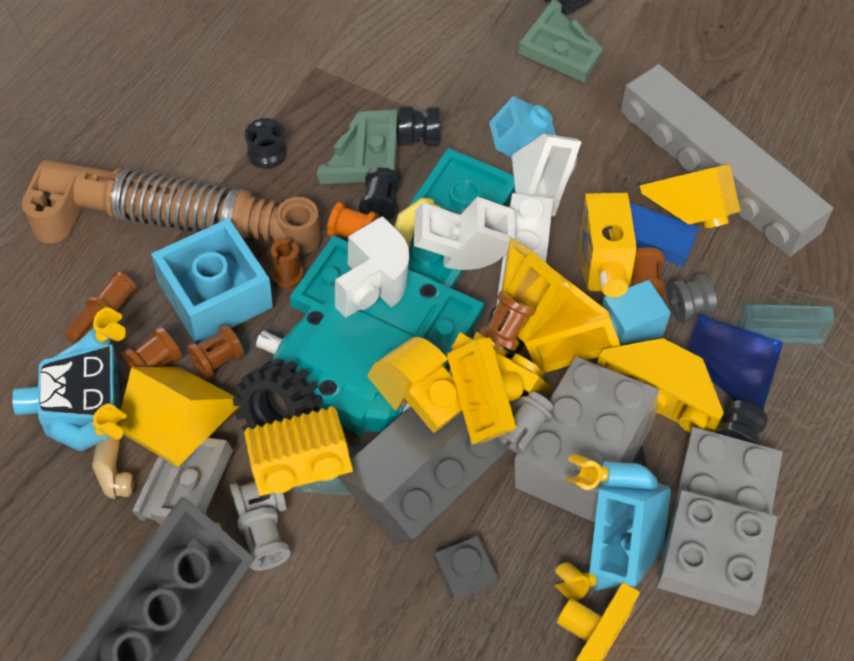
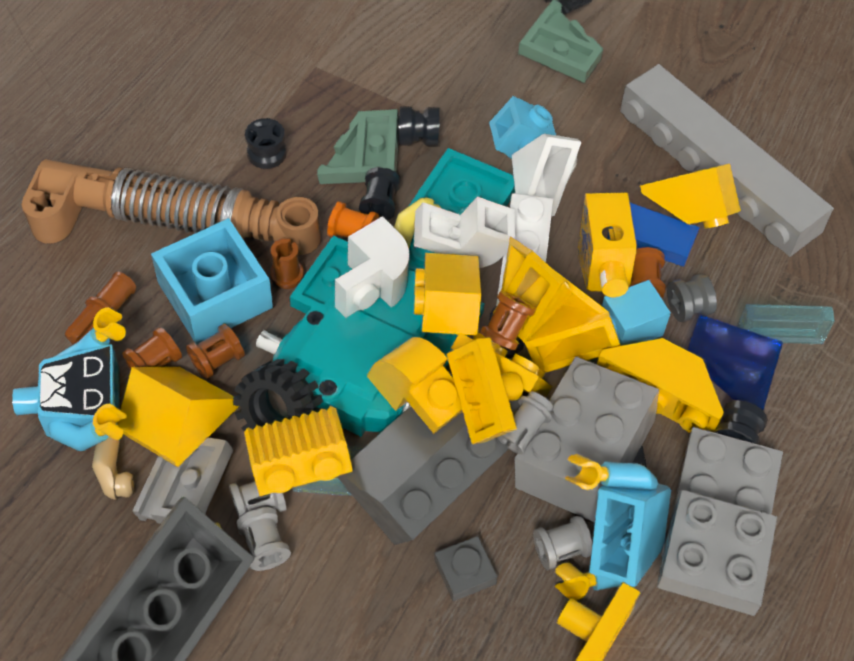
none -> yellow brick [414,253,481,335]
none -> light grey bush [533,516,593,571]

